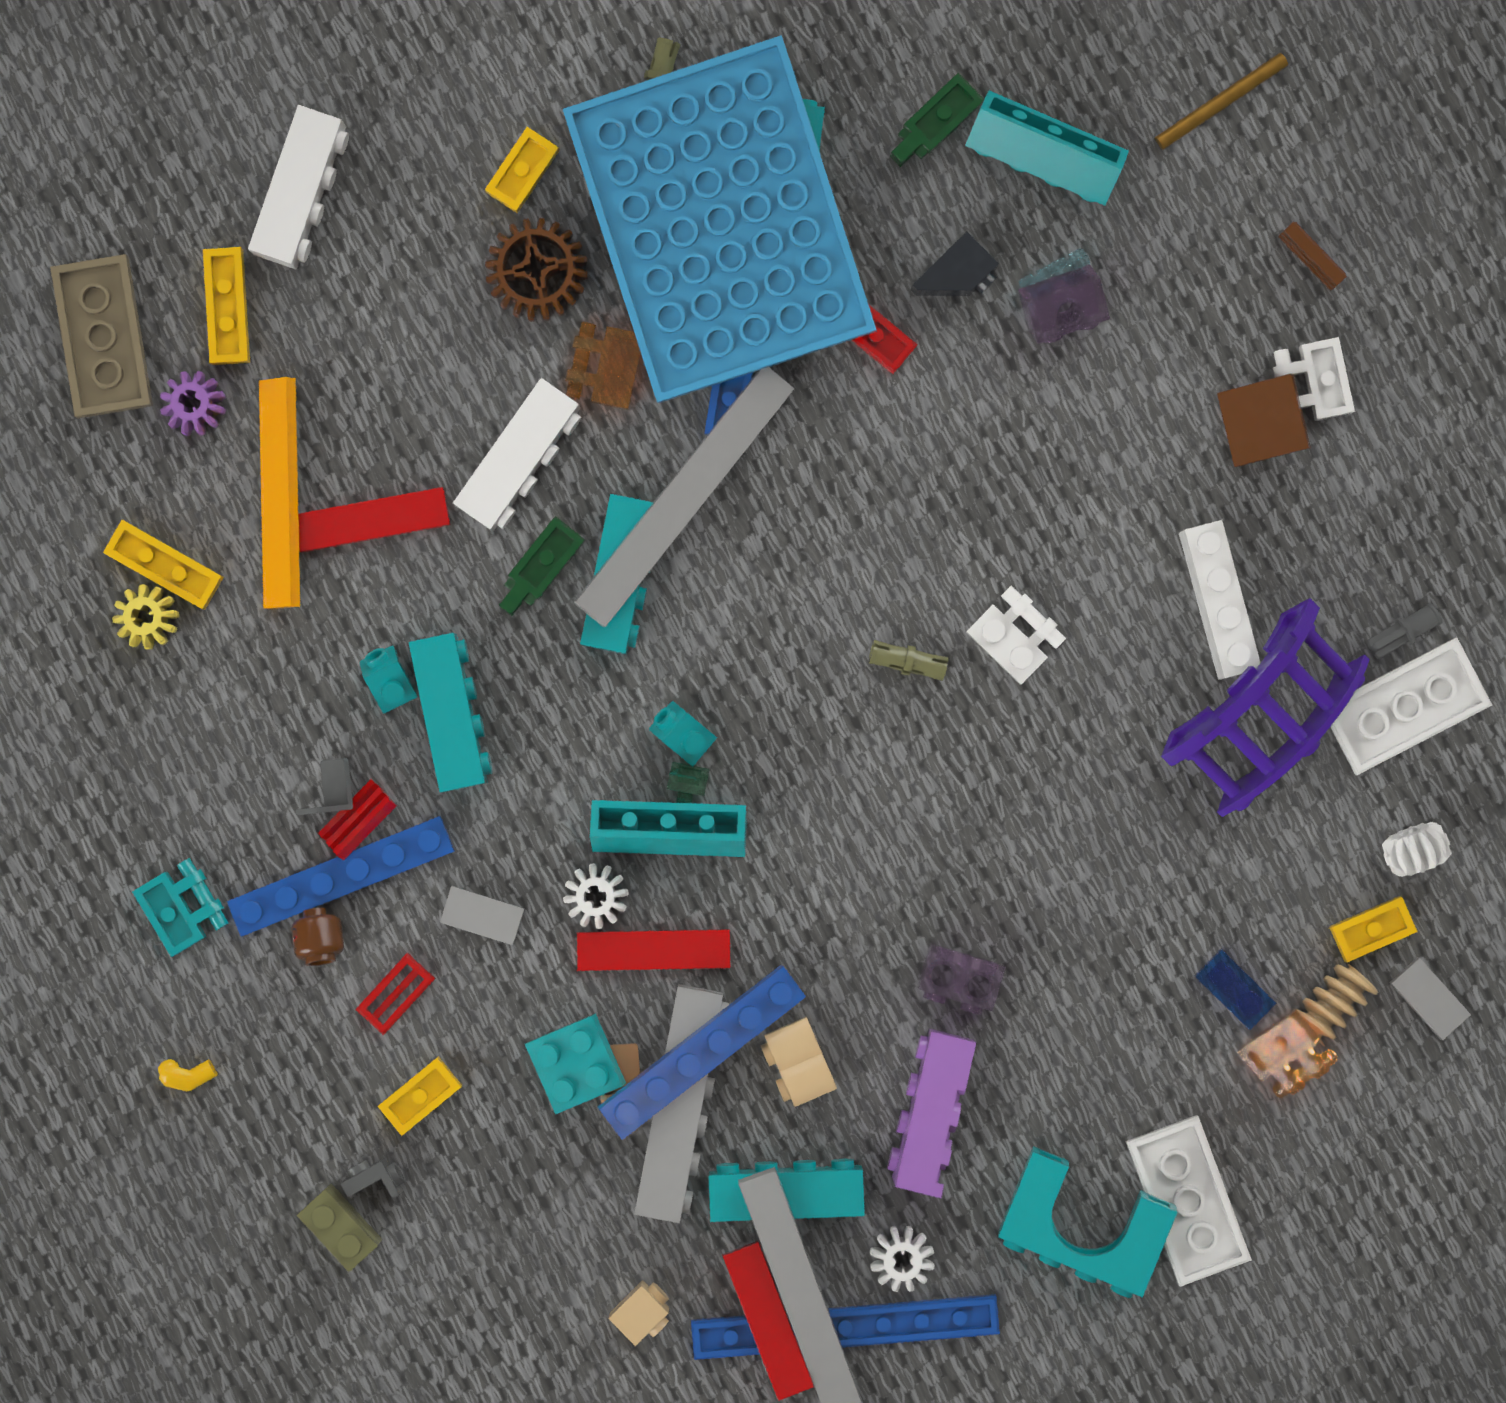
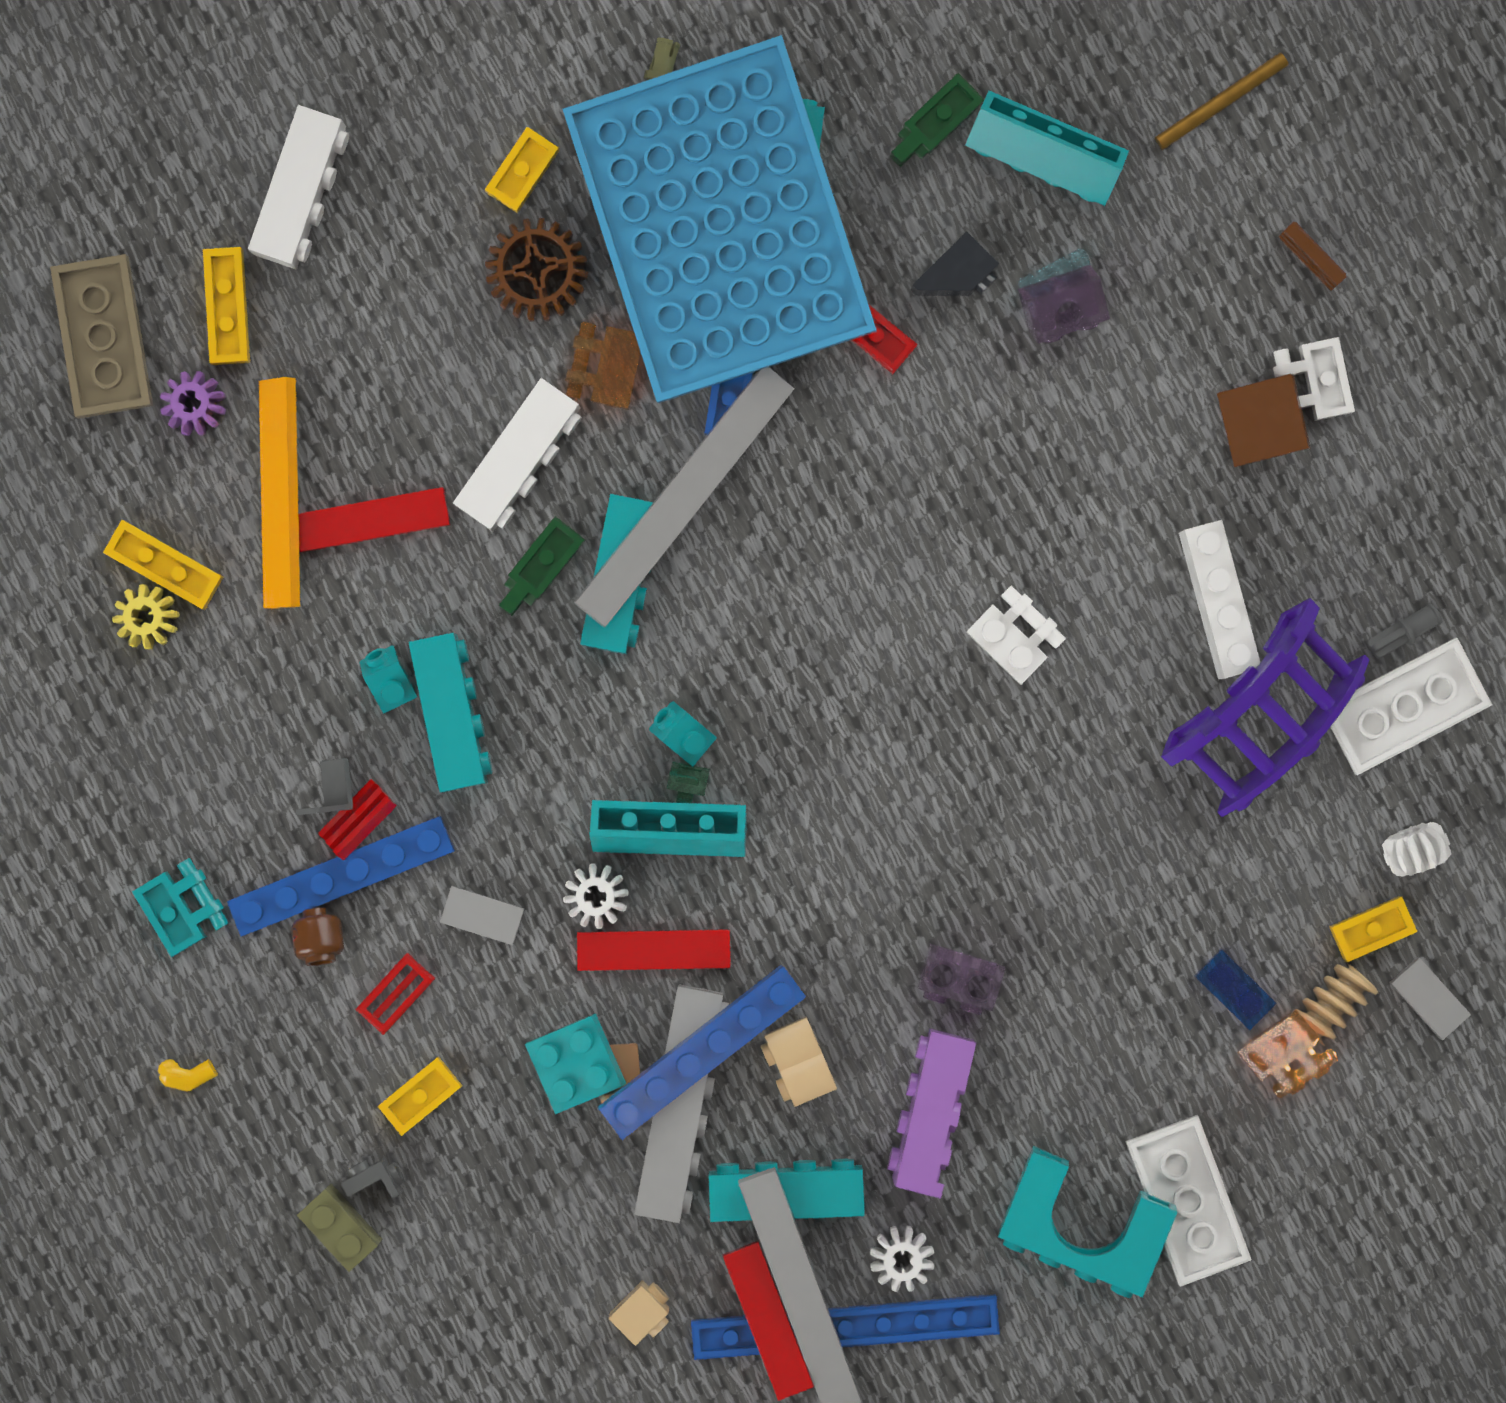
olive pin [868,640,948,681] -> none

